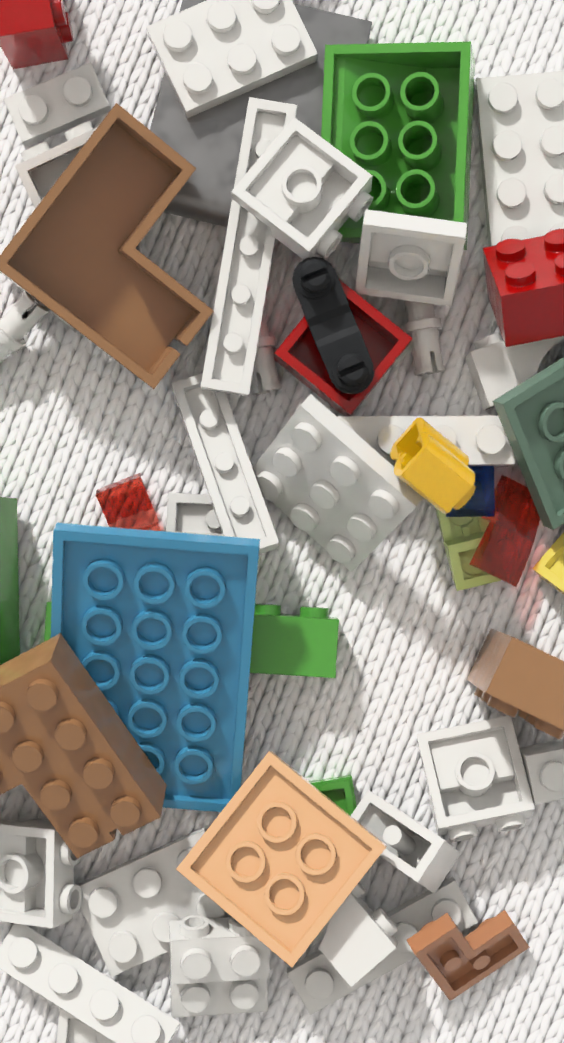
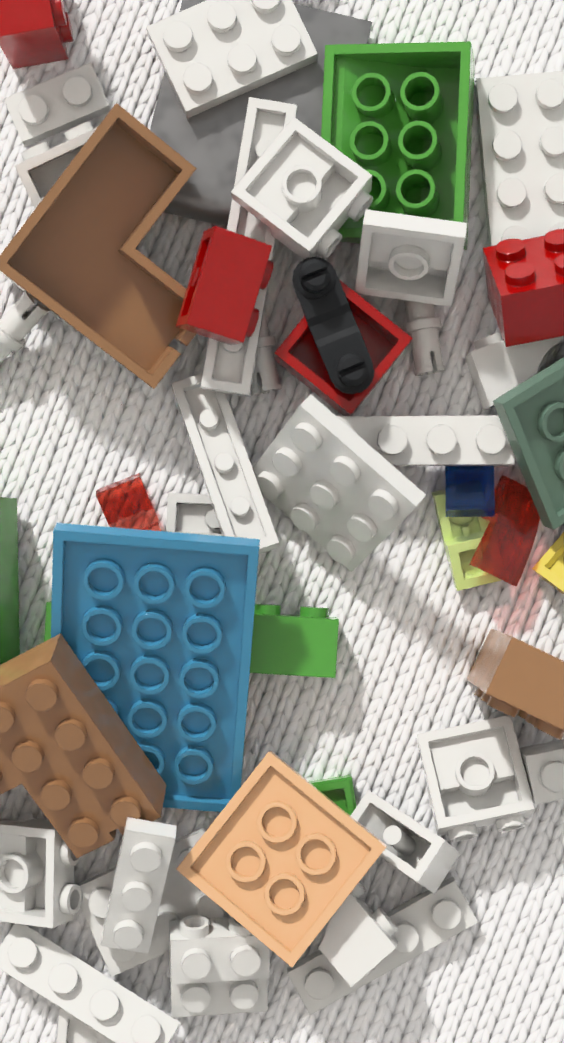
yellow brick [390,417,476,514] -> none
nougat plate [407,910,530,1001] -> none
none -> white plate [100,817,177,954]
none -> red brick [176,226,273,345]

